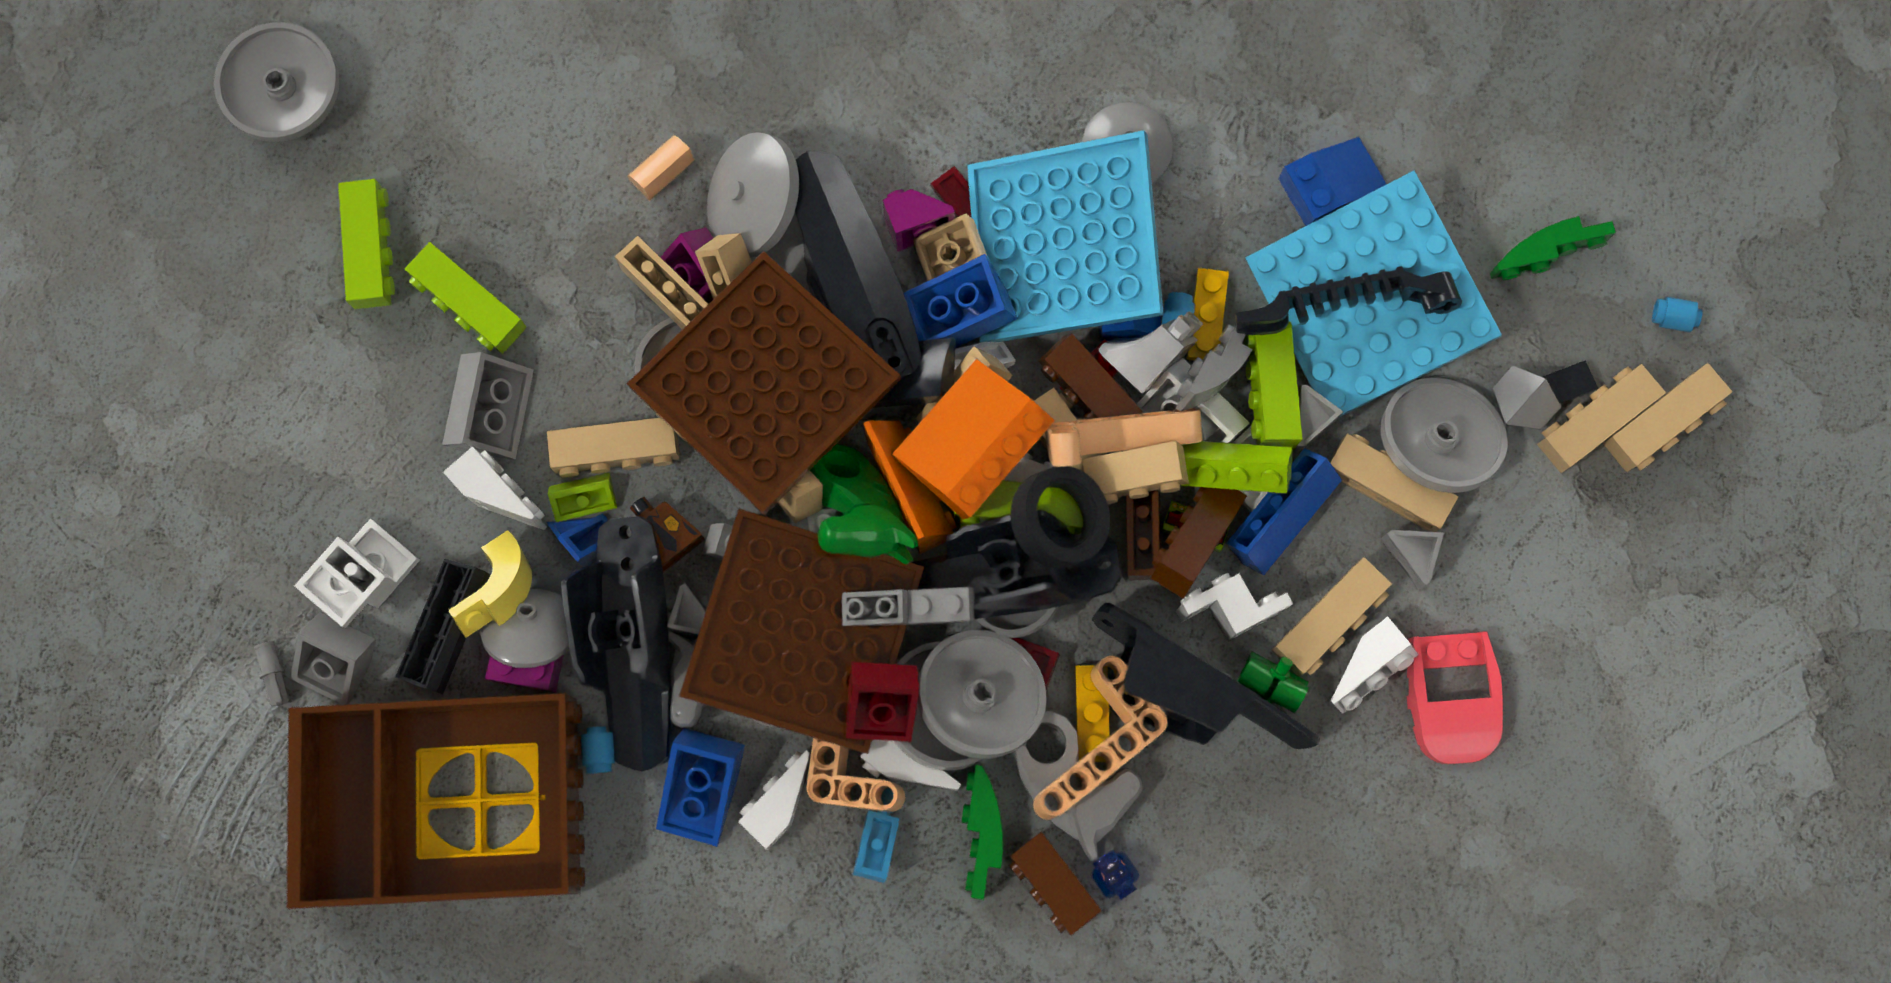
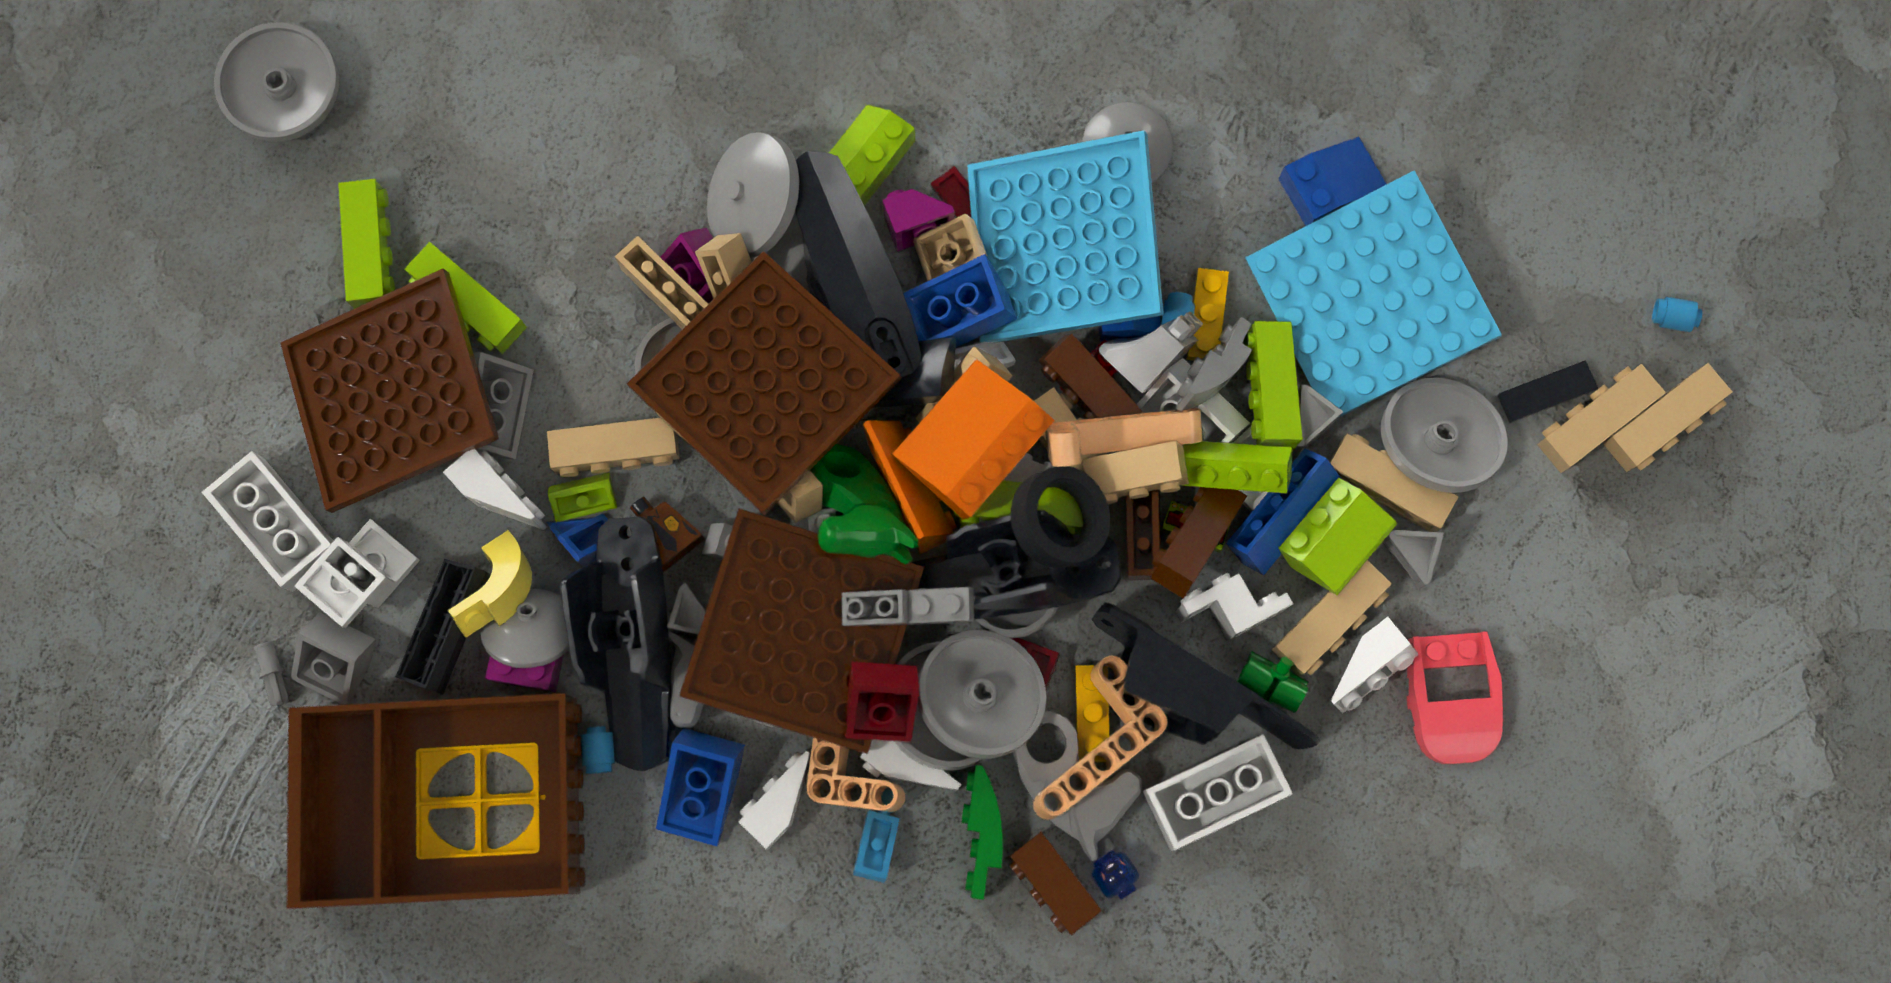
light nougat brick [628,135,694,201] -> none
black piece [1235,266,1462,335] -> none
green slope [1490,216,1616,280] -> none
light grey slope [1491,366,1561,431] -> none
none -> white brick [202,451,334,592]
none -> reddish brown plate [280,269,499,513]
none -> lime slope [829,105,916,206]
none -> white brick [1142,734,1293,851]
none -> lime slope [1278,478,1397,595]

